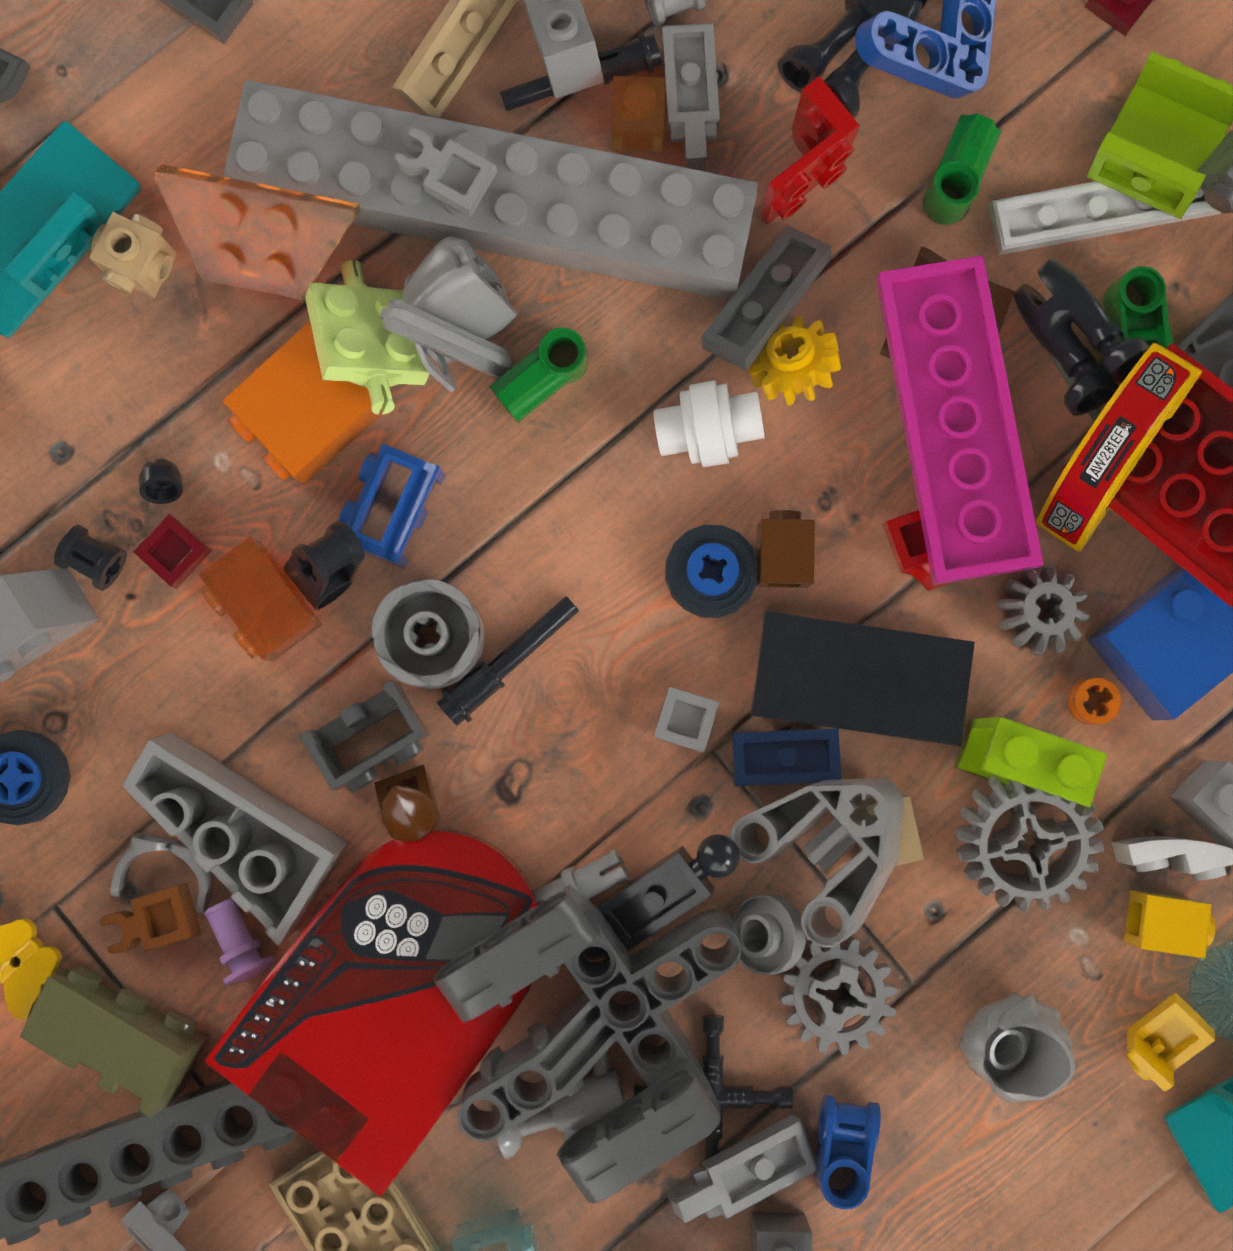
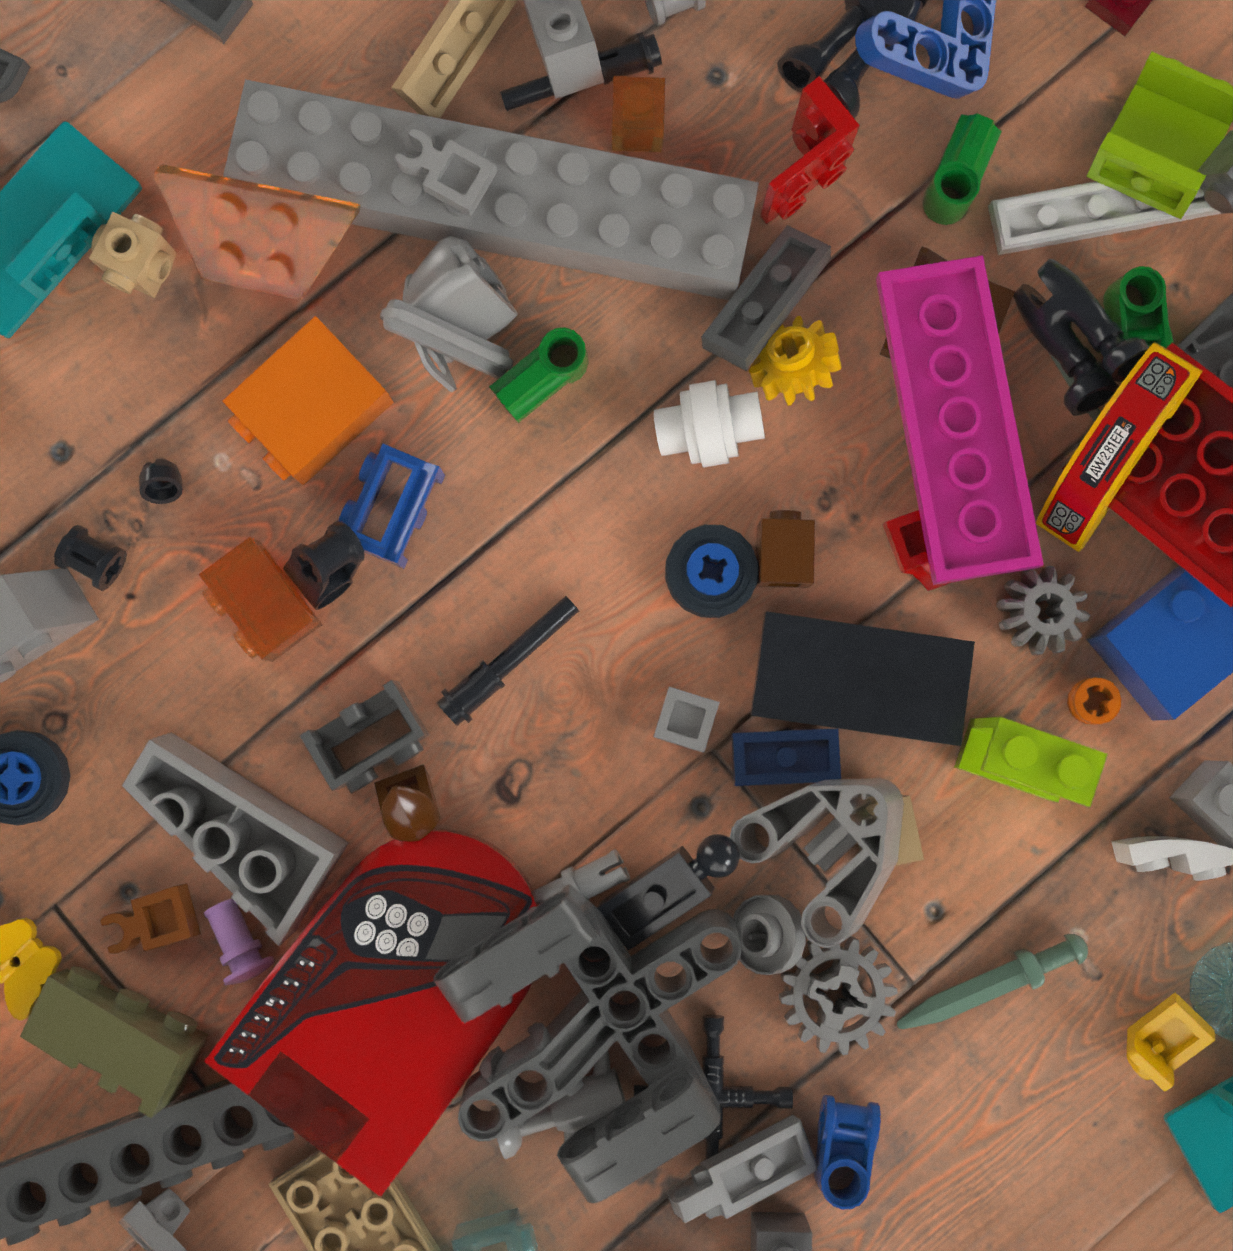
light grey cap [110,833,212,914] -> none
dark red plate [133,513,212,589] -> none
yellowish green plate [305,260,429,415] -> none
light grey brick [372,579,485,689] -> none
light grey hinge [662,23,720,170] -> none
light grey gear [955,776,1104,913] -> none
light grey hair [960,993,1075,1103] -> none
yellow brick [1123,890,1216,959] -> none
none -> sand green sword [897,934,1088,1029]

